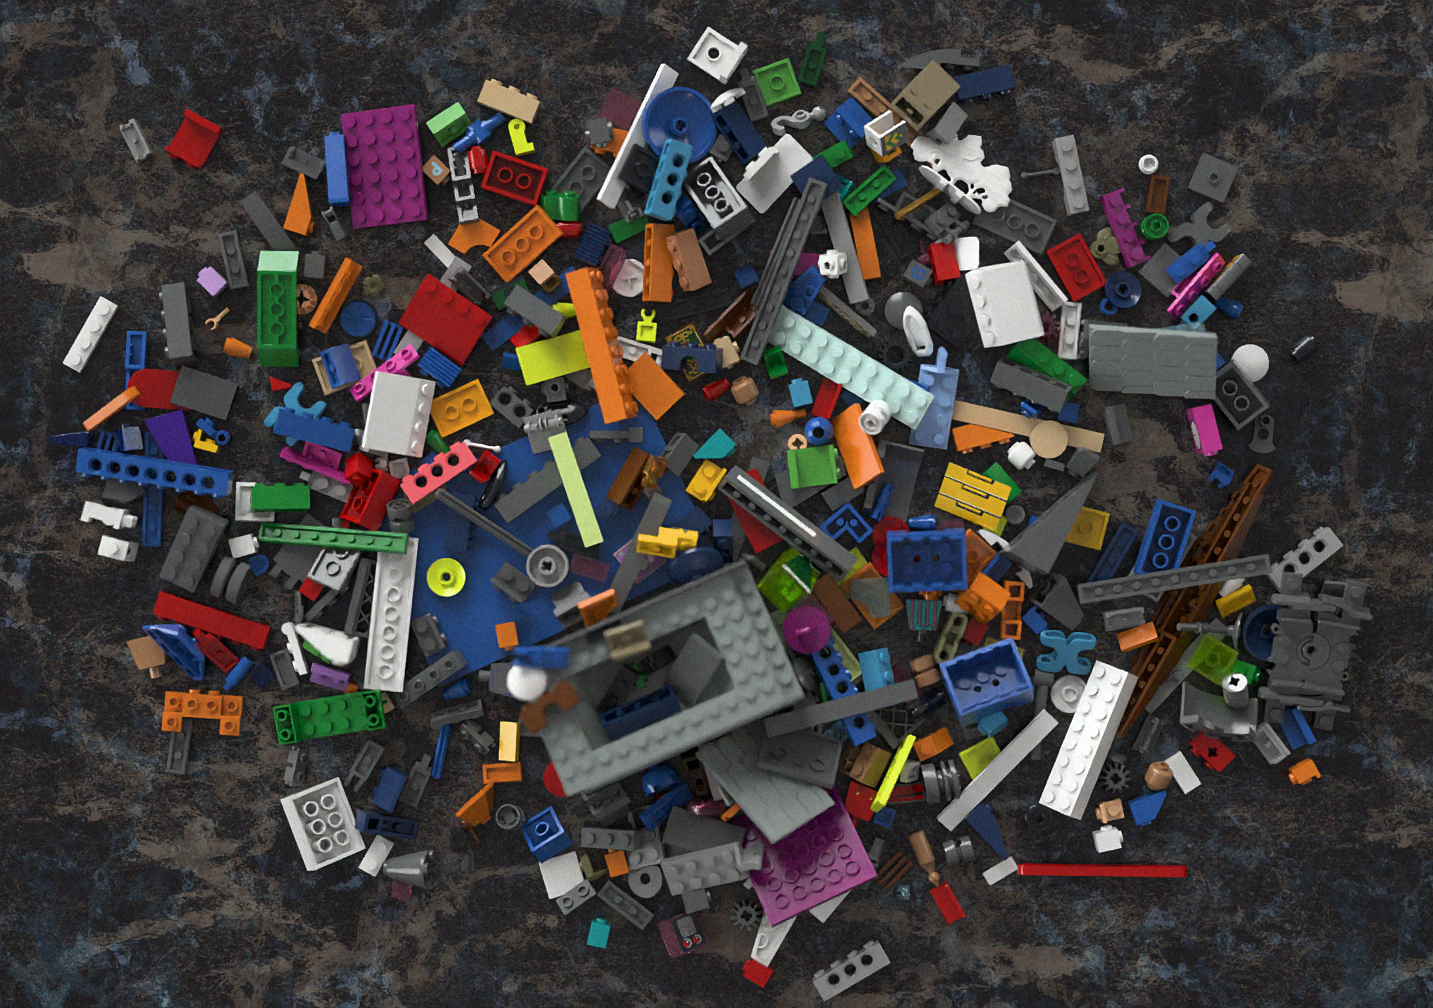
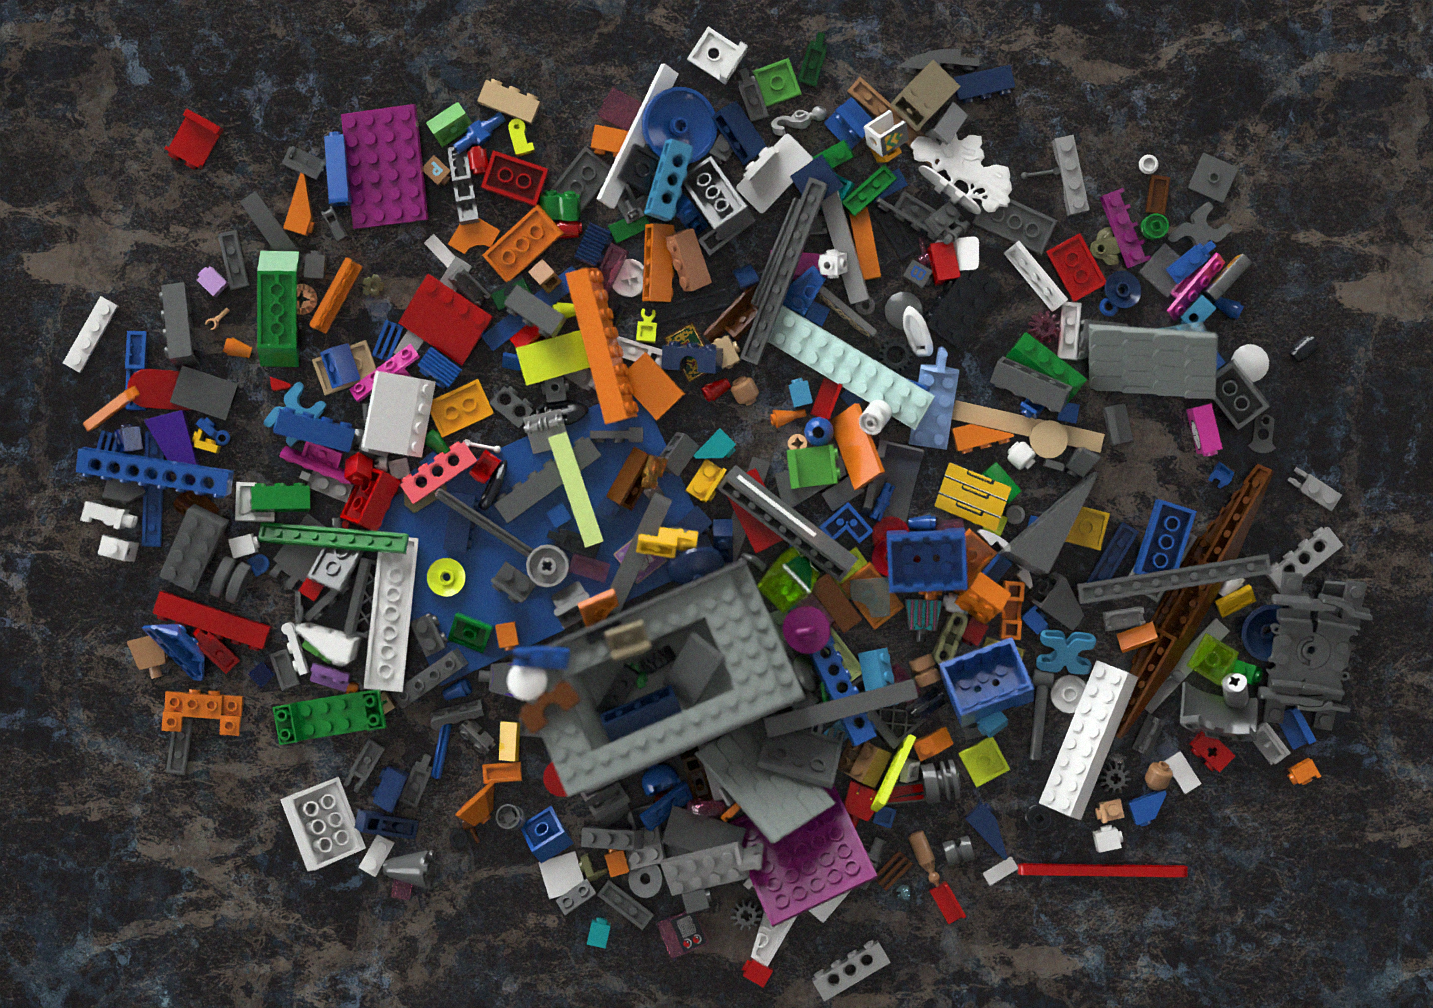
clear blue slope [49,432,93,448] -> none
light grey hinge [119,118,154,164] -> none
blue cylinder [223,655,255,692] -> none
dark grey hinge [283,746,309,786] -> none
blue wheel [338,299,378,339] -> none
dark grey wheel [386,499,415,534] -> none
dark grey brick [585,118,615,149] -> none
white dish [710,88,746,113] -> none
green bracket [763,346,788,379] -> none
pearl gold bar [895,188,940,220] -> none
white tile [937,709,1058,831] -> none
white slope [965,260,1044,348] -> none
dark grey dish [1177,613,1244,651] -> none
none -> green slope [448,612,494,653]
none -> light grey hinge [1288,467,1342,511]

